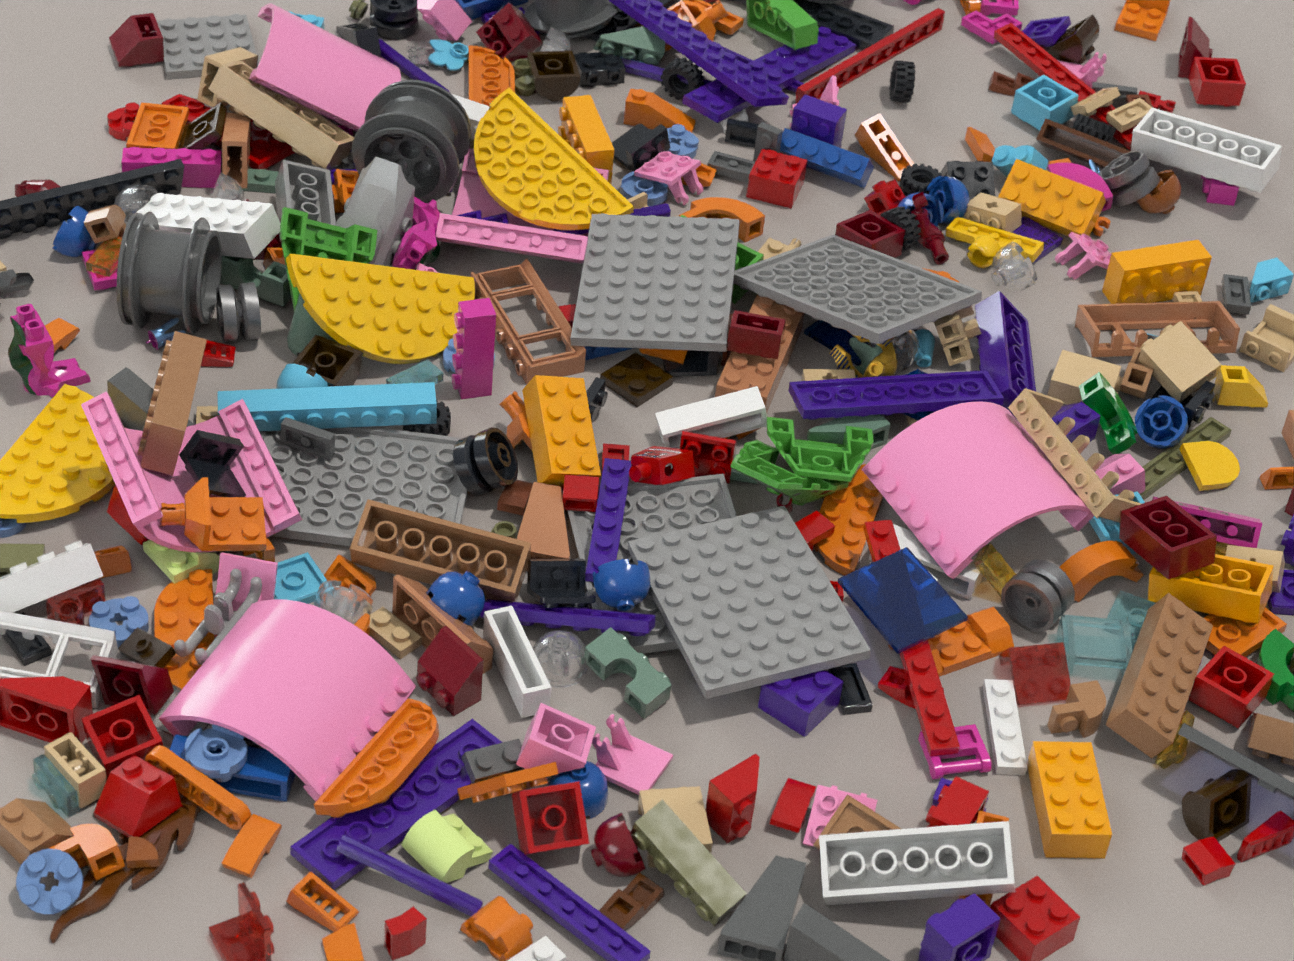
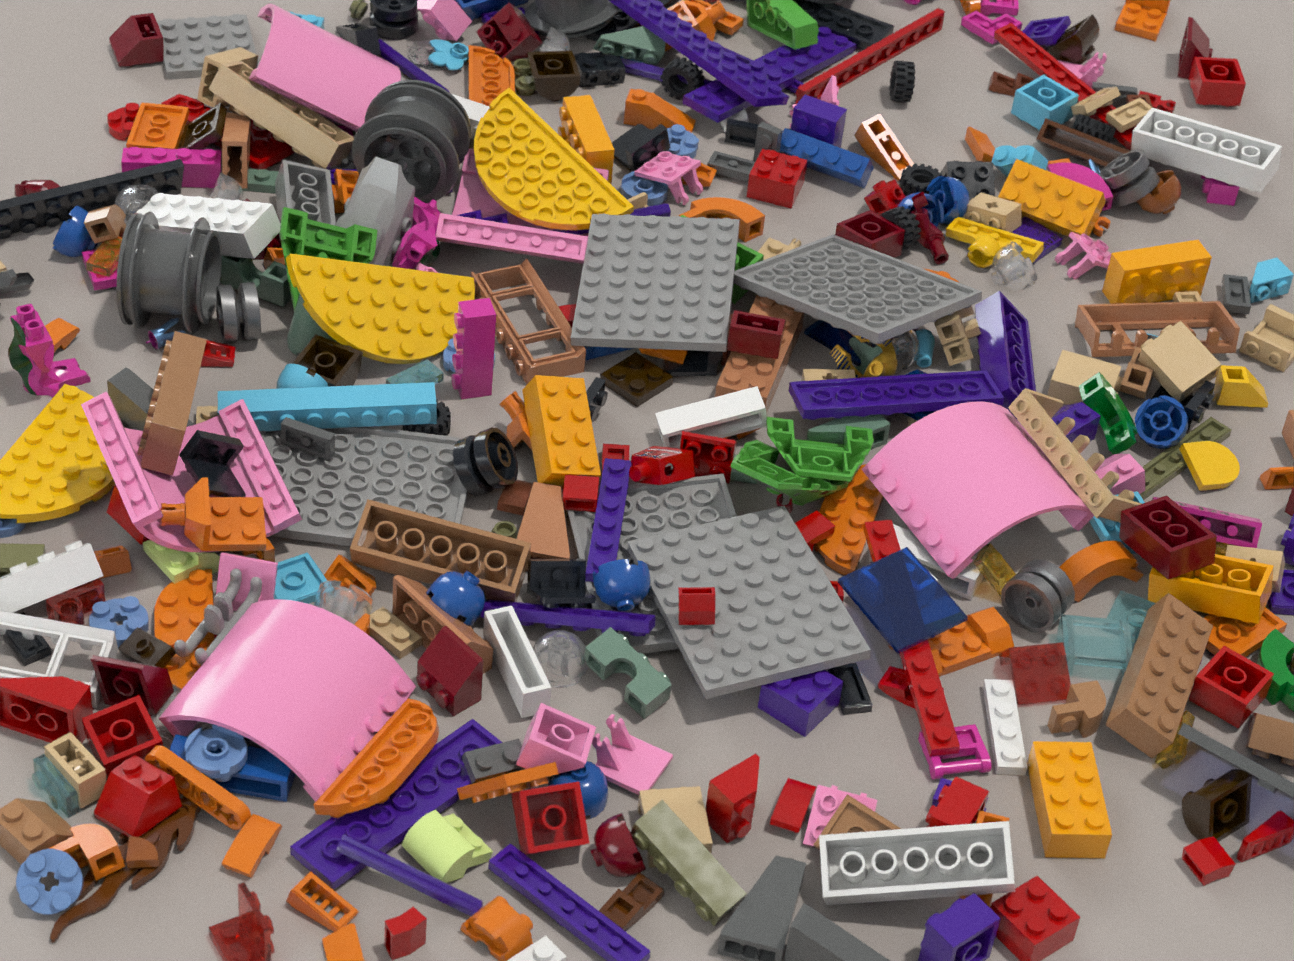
none -> red piece [678,587,716,625]

